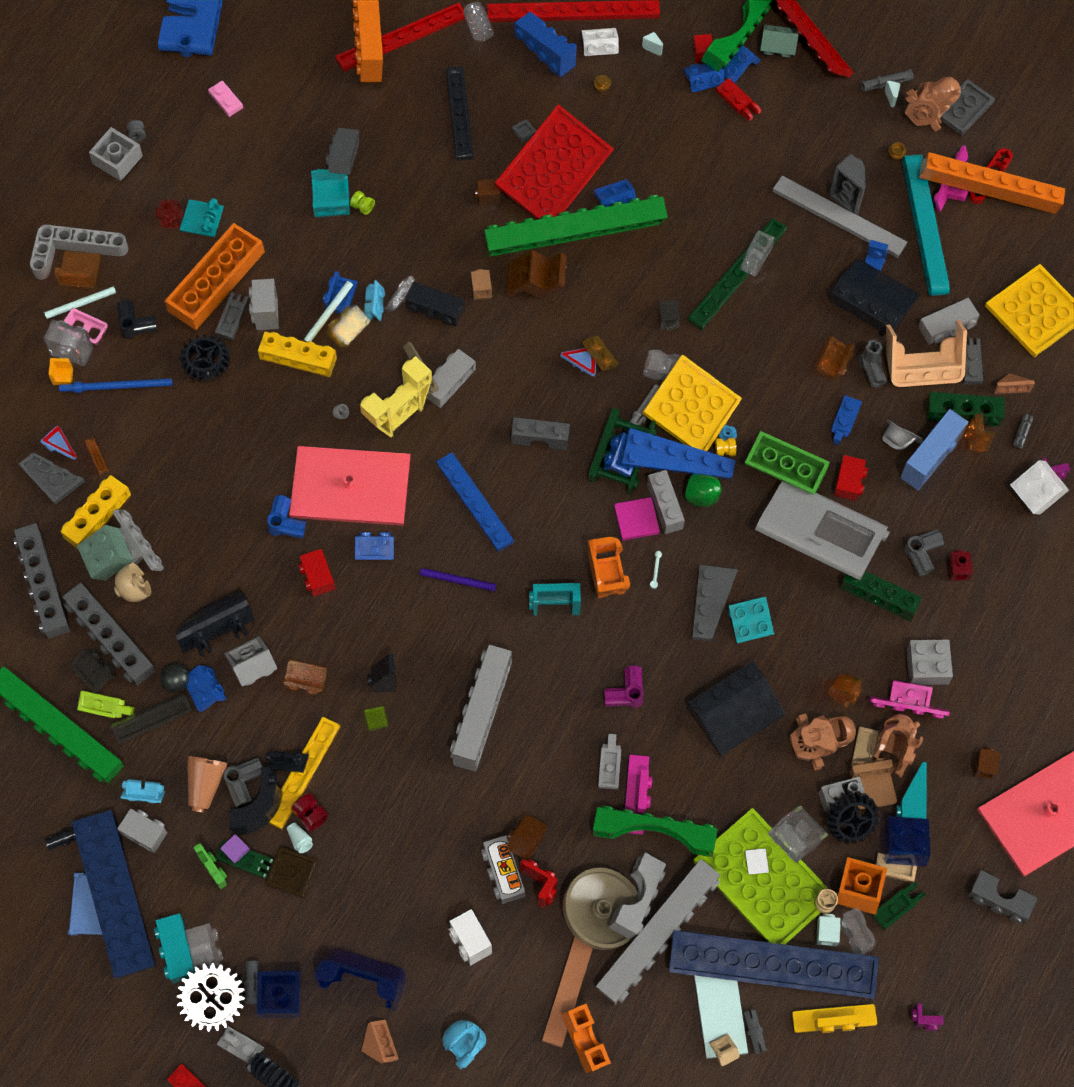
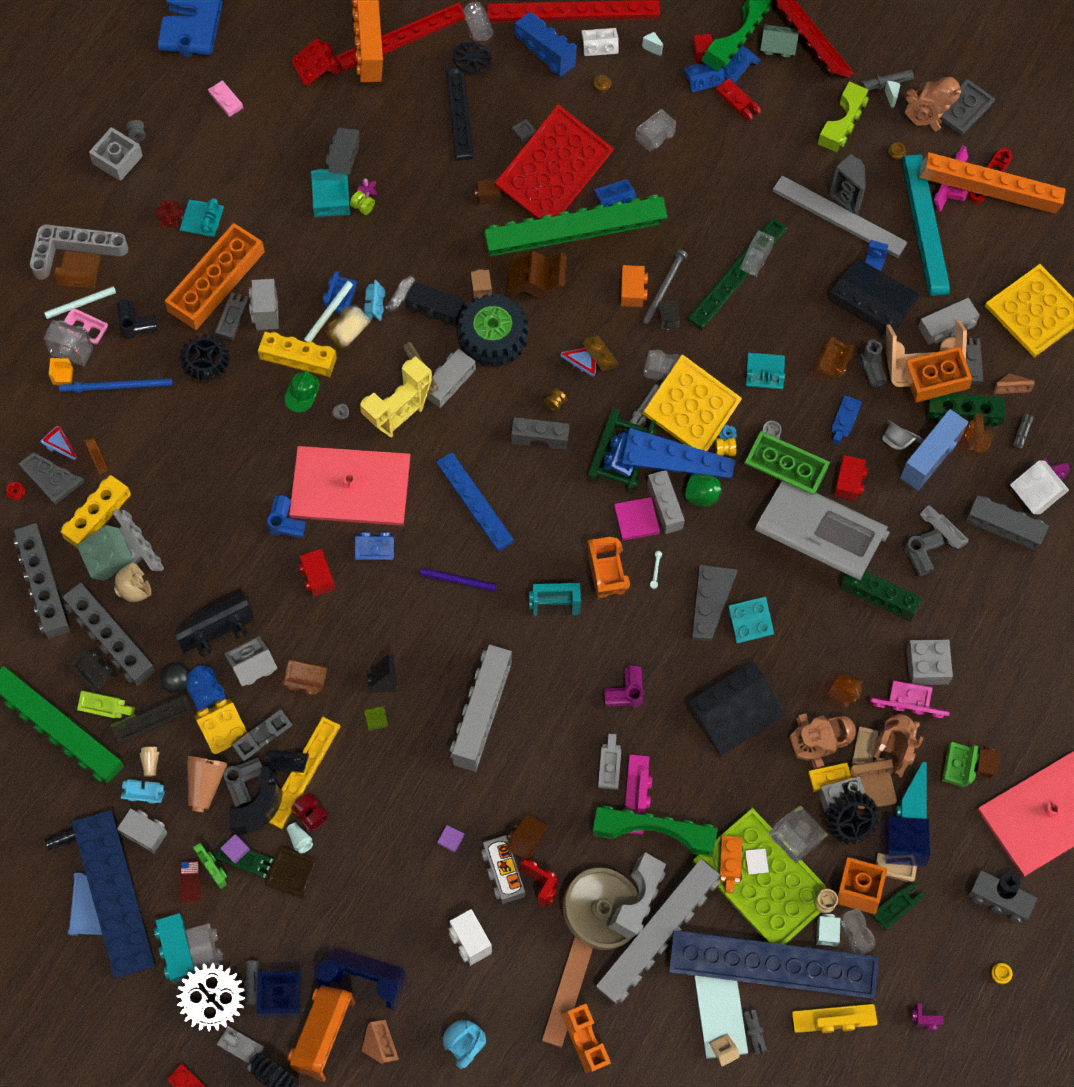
dark red brick [948,550,973,581] -> none
none -> red plate [6,482,25,500]
none -> tan cone [139,747,159,777]
none -> clear red tile [179,860,201,903]
none -> yellow bracket [194,698,247,754]
none -> dark grey arch [231,709,292,762]
none -> green piece [285,370,320,413]
none -> orange windscreen [288,985,355,1082]
none -> red bracket [292,38,342,86]
none -> magenta plant [357,178,377,197]
none -> medium lavender tile [437,825,465,853]
none -> black wheel [453,41,492,73]
none -> black wheel [458,294,528,367]
none -> pearl gold wheel [544,388,567,412]
none -> orange brick [621,265,648,307]
none -> clear brick [635,109,676,152]
none -> dark grey bar [643,249,688,325]
none -> orange hinge [720,836,742,894]
none -> teal hinge [746,353,785,390]
none -> light grey wheel [762,421,782,439]
none -> yellow plate [808,763,852,792]
none -> lime arch [818,81,869,152]
none -> orange brick [904,346,972,402]
none -> light grey hinge [920,505,969,549]
none -> bright green bracket [942,742,979,787]
none -> dark grey brick [966,495,1049,552]
none -> yellow plate [991,963,1012,984]
none -> black wheel [997,872,1020,896]

